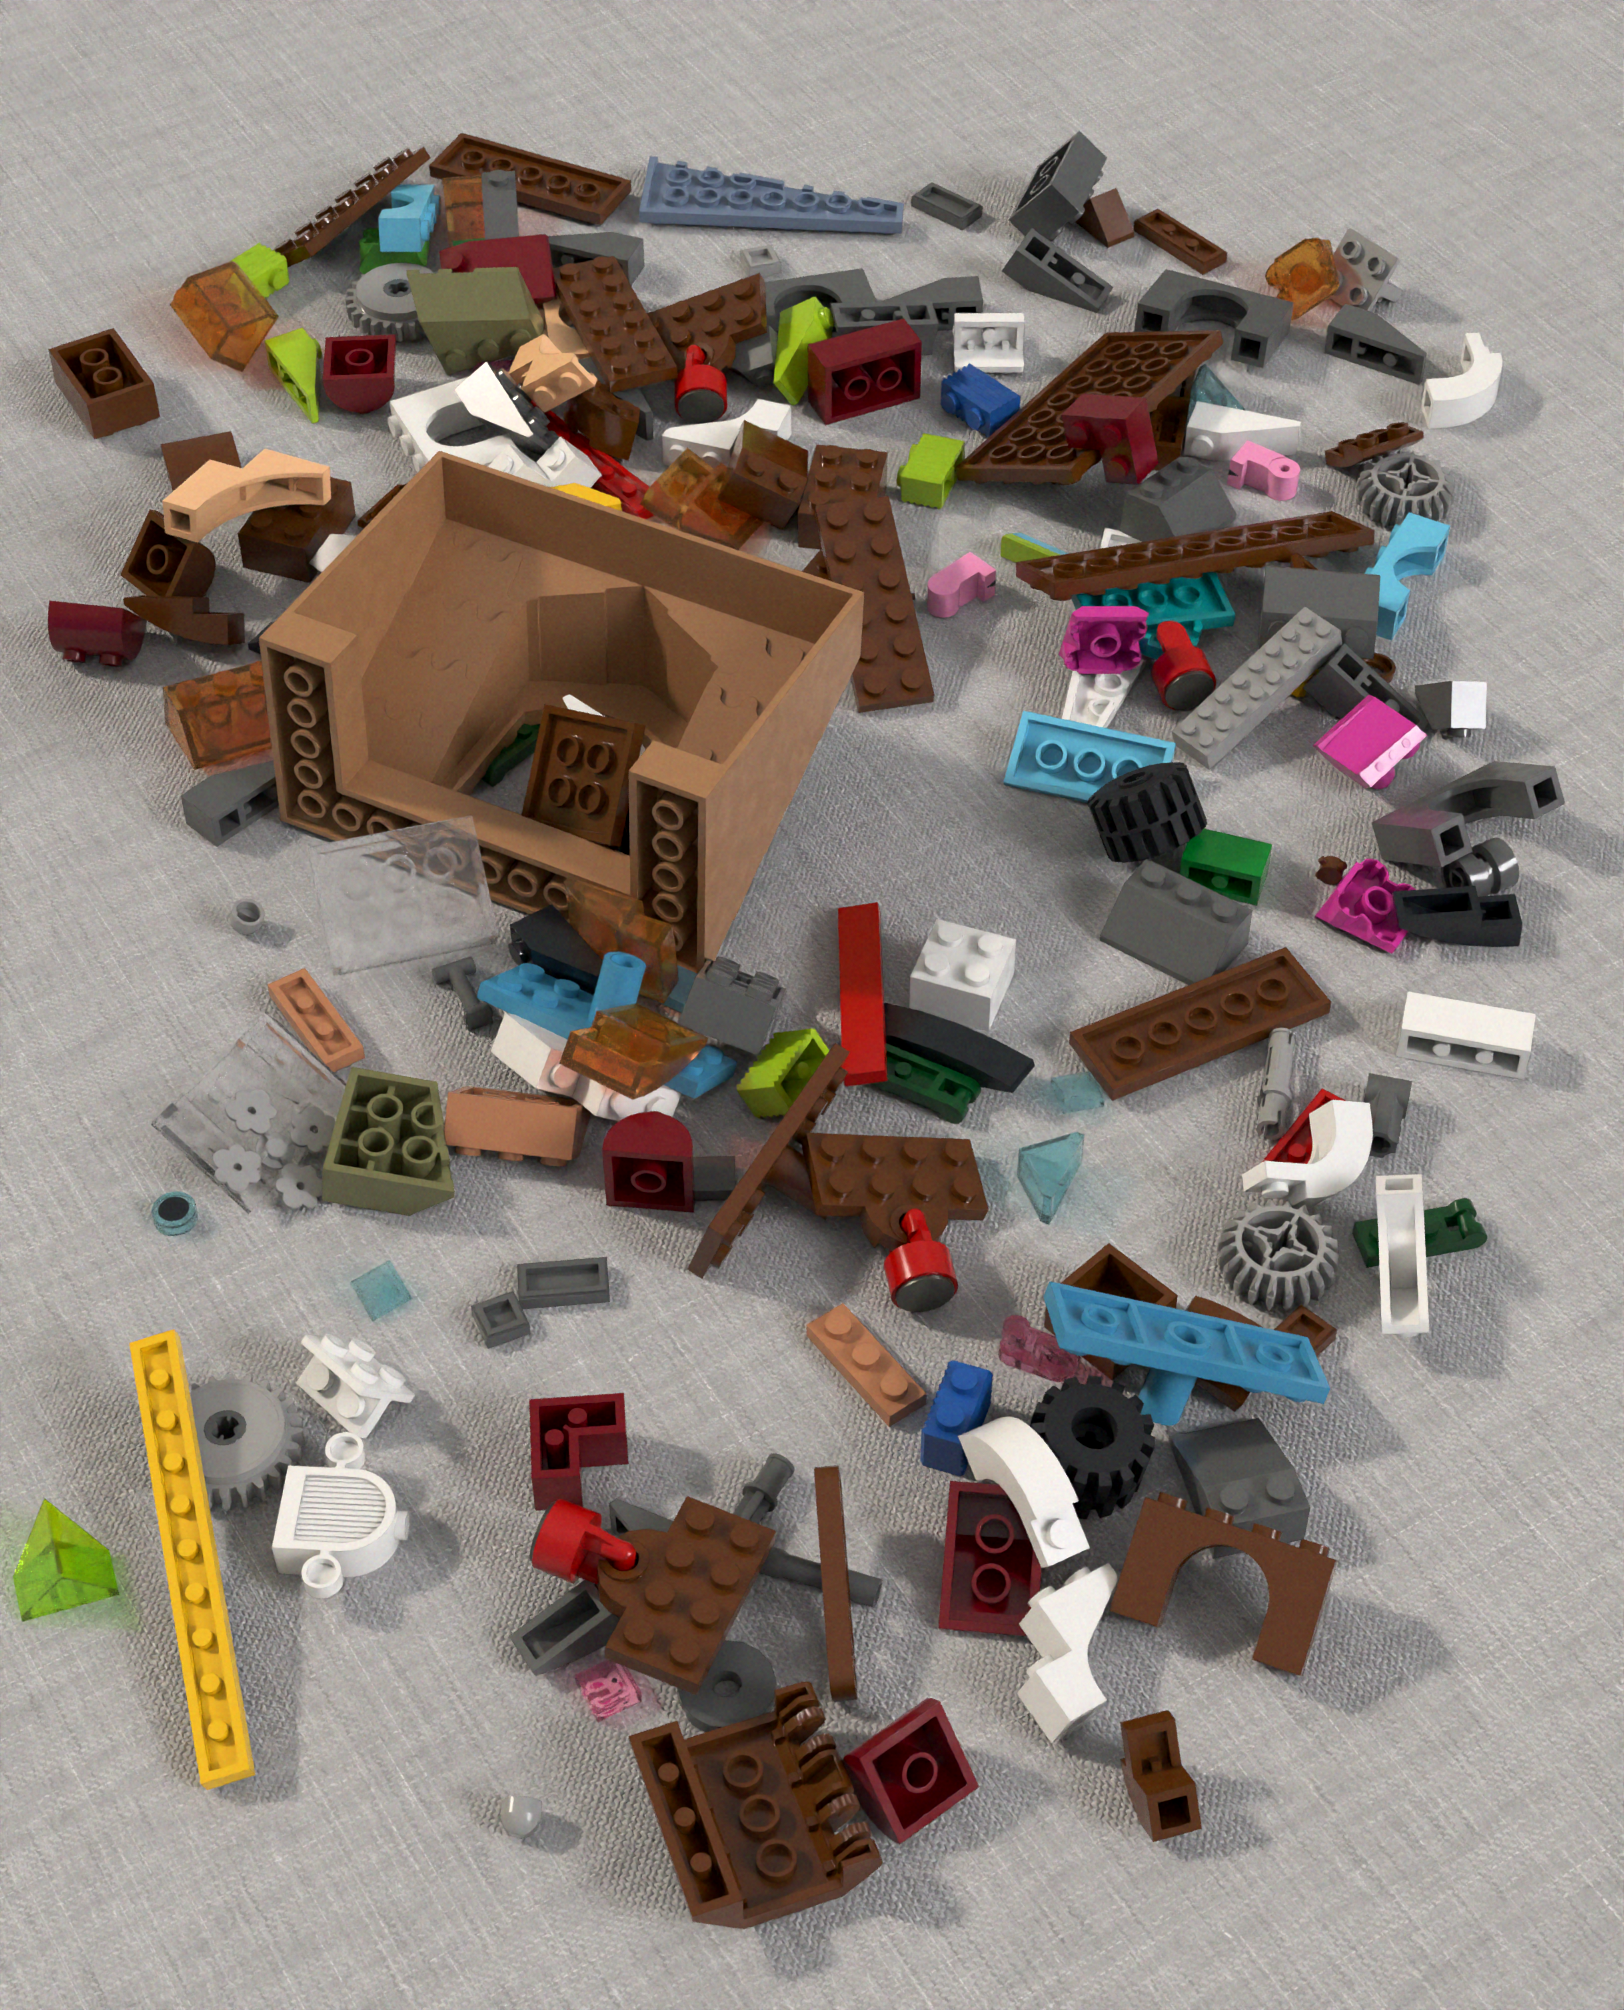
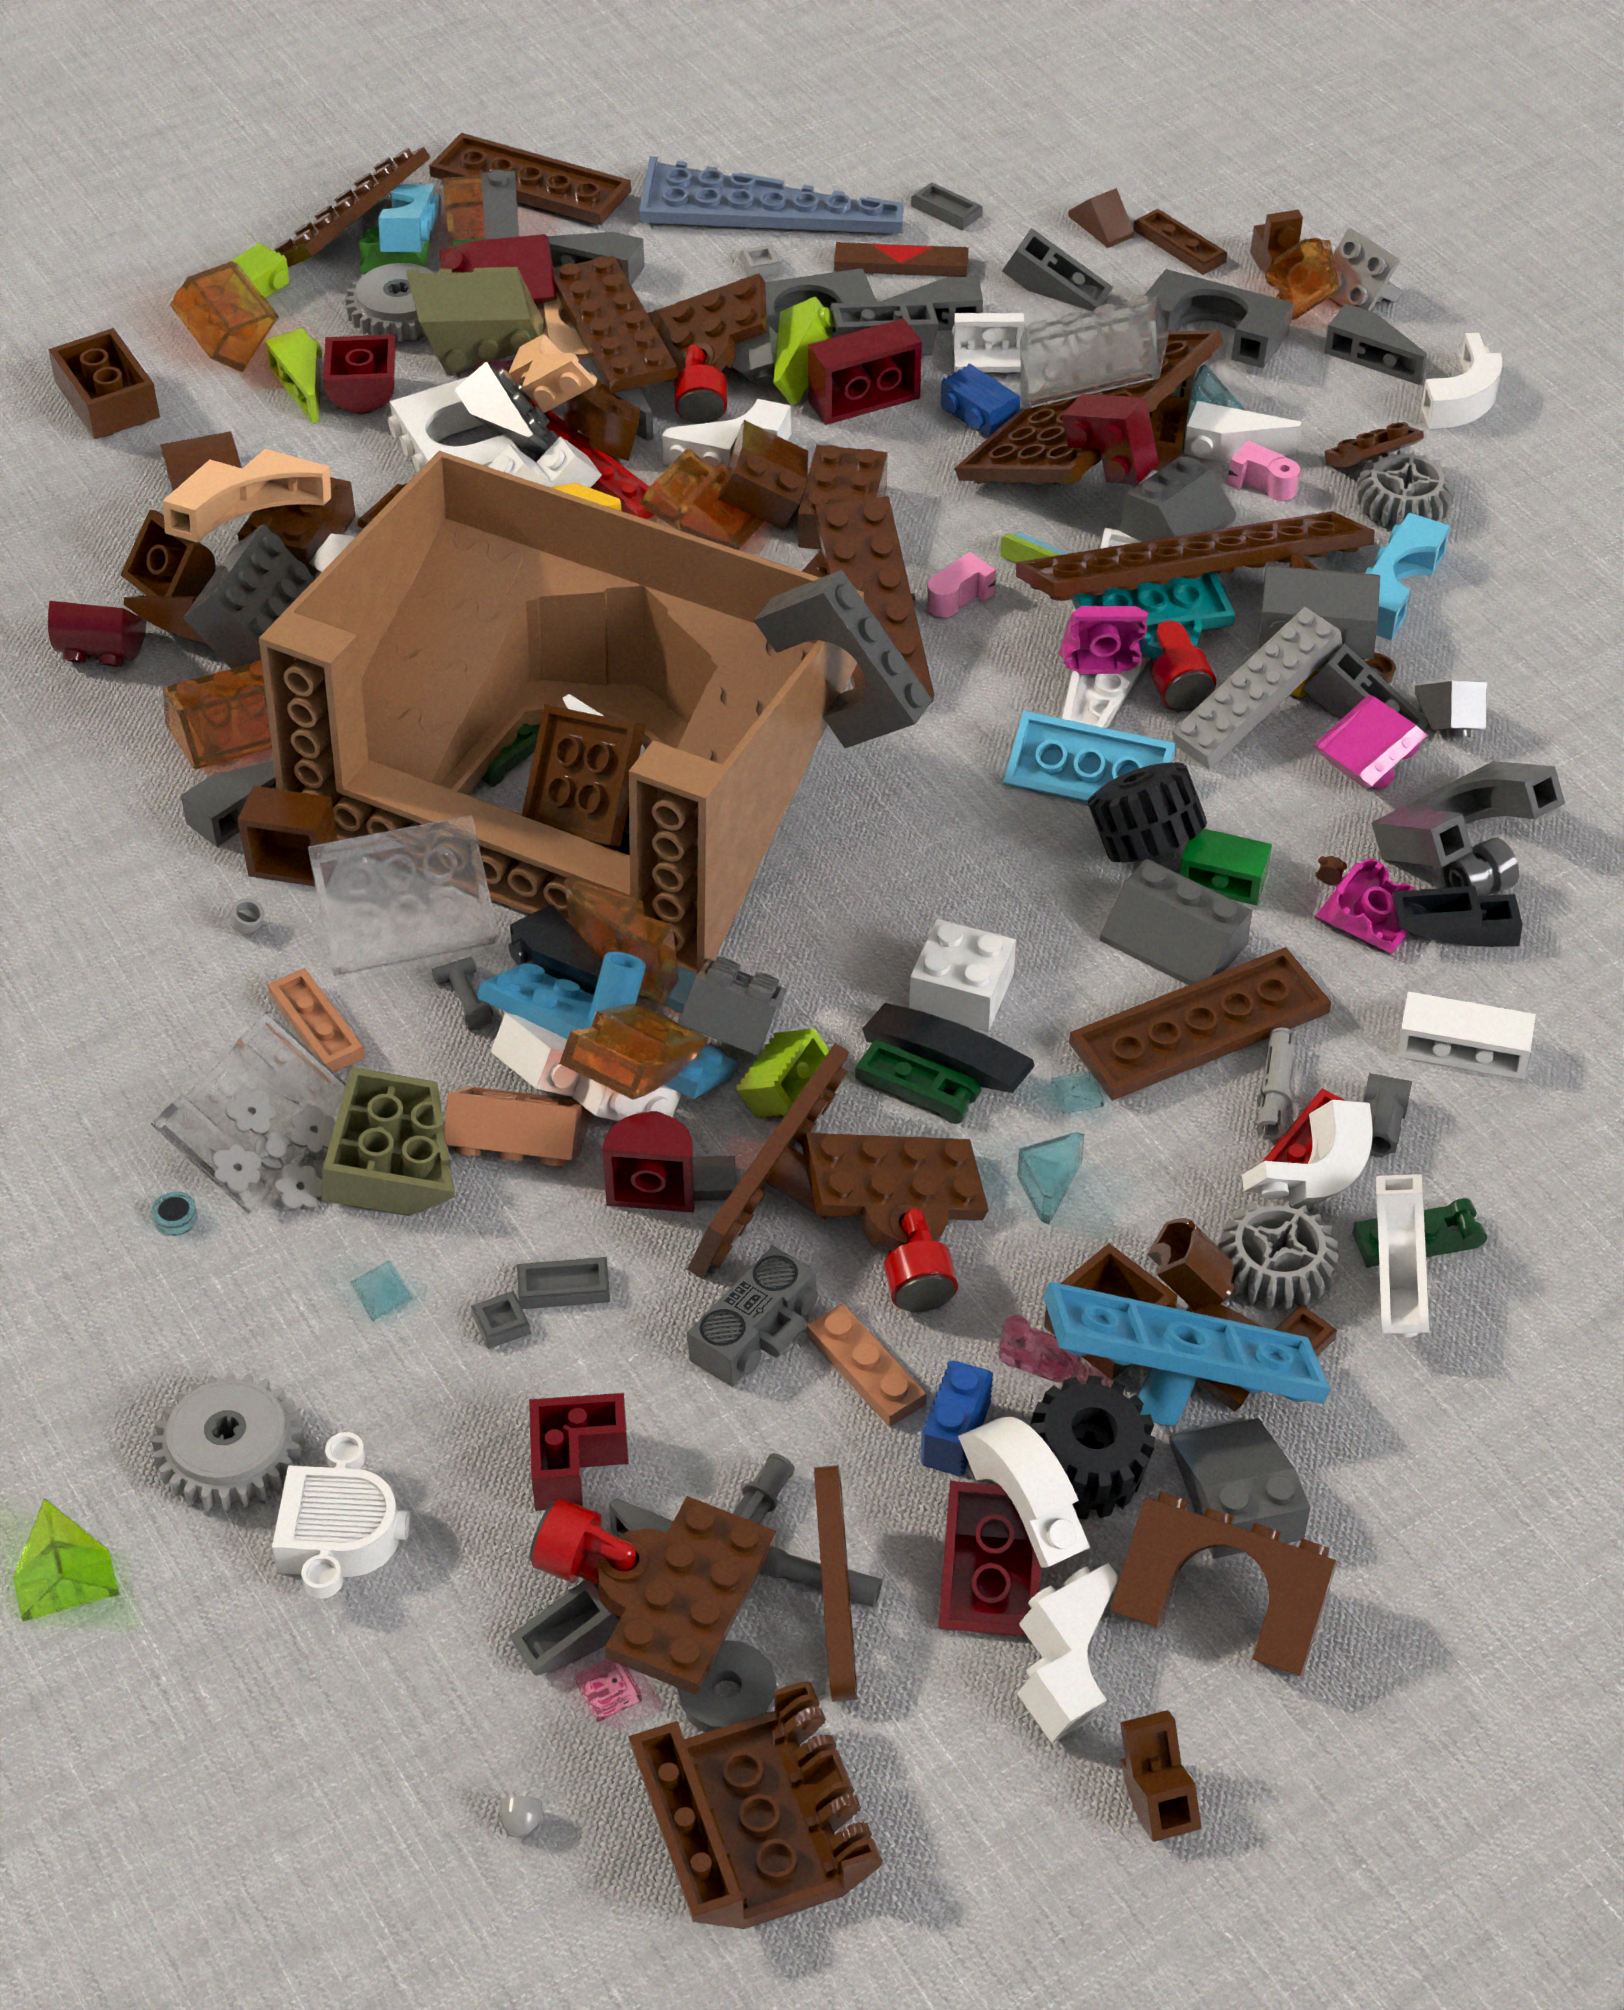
yellow plate [129,1329,256,1790] -> none
white bracket [296,1334,415,1439] -> none
red tile [838,902,887,1087] -> none
dark red brick [843,1698,979,1844] -> none
lime brick [897,433,965,509] -> none
dark grey brick [1009,131,1107,242] -> none
none -> dark grey brick [183,524,315,675]
none -> reddish brown piece [238,786,340,888]
none -> dark grey piece [687,1245,818,1387]
none -> dark grey arch [753,570,933,748]
none -> reddish brown tile [834,242,969,277]
none -> clear slope [1020,296,1169,410]
none -> reddish brown brick [1147,1218,1234,1311]
none -> reddish brown brick [1250,209,1304,272]

